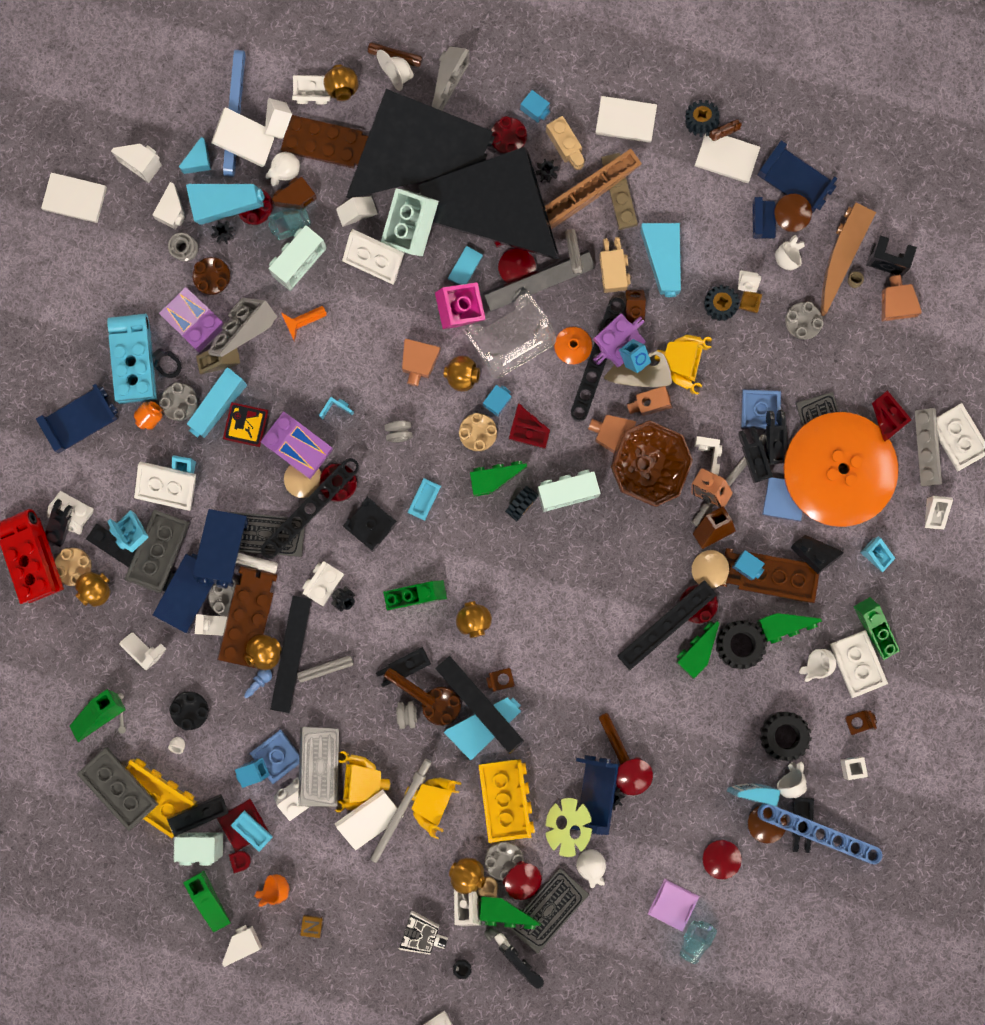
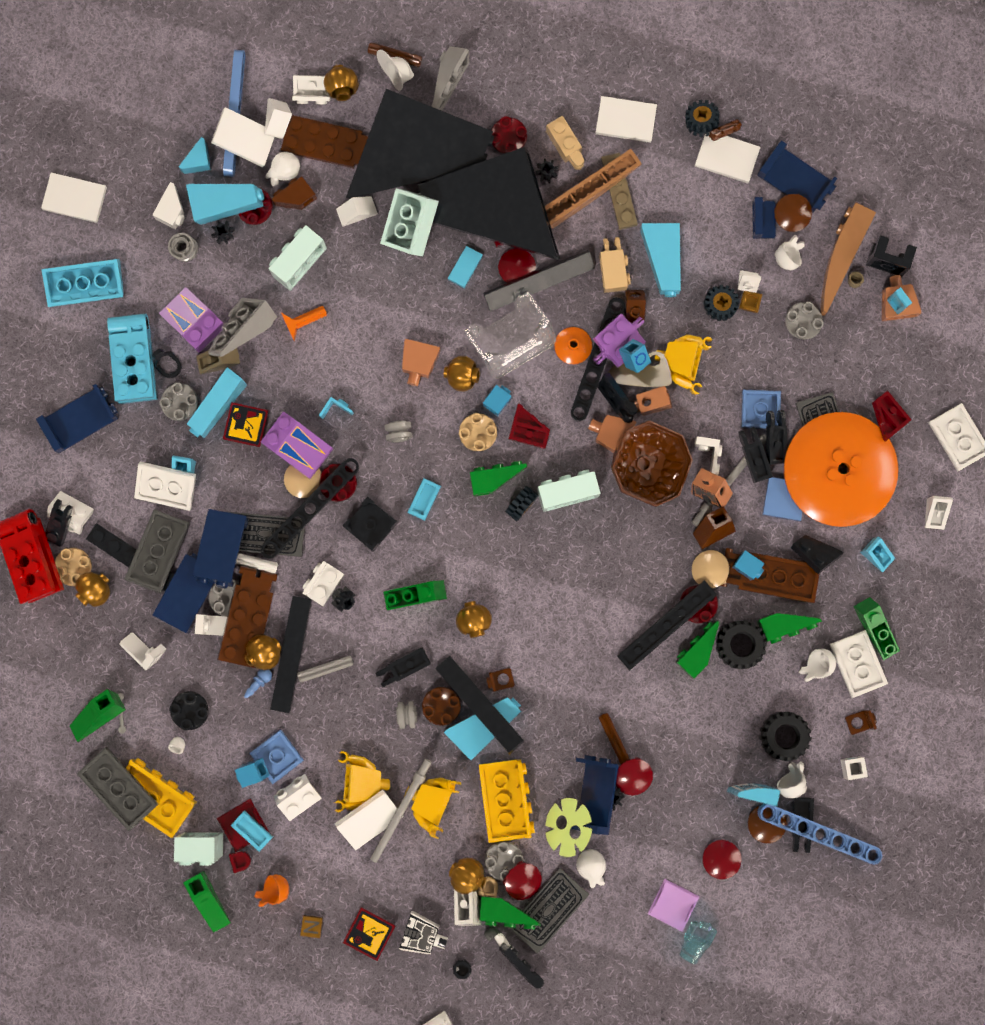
medium azure bracket [107,510,148,552] -> none
white slope [111,144,162,183] -> none
orange head [134,401,162,429] -> none
black tile [166,794,229,837] -> none
reddish brown dish [192,257,230,295] -> none
white slope [222,925,262,967] -> none
clear light blue piece [268,207,311,240] -> none
tile [298,727,339,807] -> none
white tile [342,229,404,284] -> none
reddish brown axle [384,668,435,708] -> none
dark pink slope [435,282,485,329] -> none
dark azure brick [520,90,550,123] -> none
light grey axle [565,228,583,274] -> none
light grey plate [915,408,942,487] -> none
none -> medium azure slope [41,259,124,307]
none -> piece [343,907,395,961]
none -> black hinge [597,373,638,423]
none -> medium azure tile [887,287,912,314]

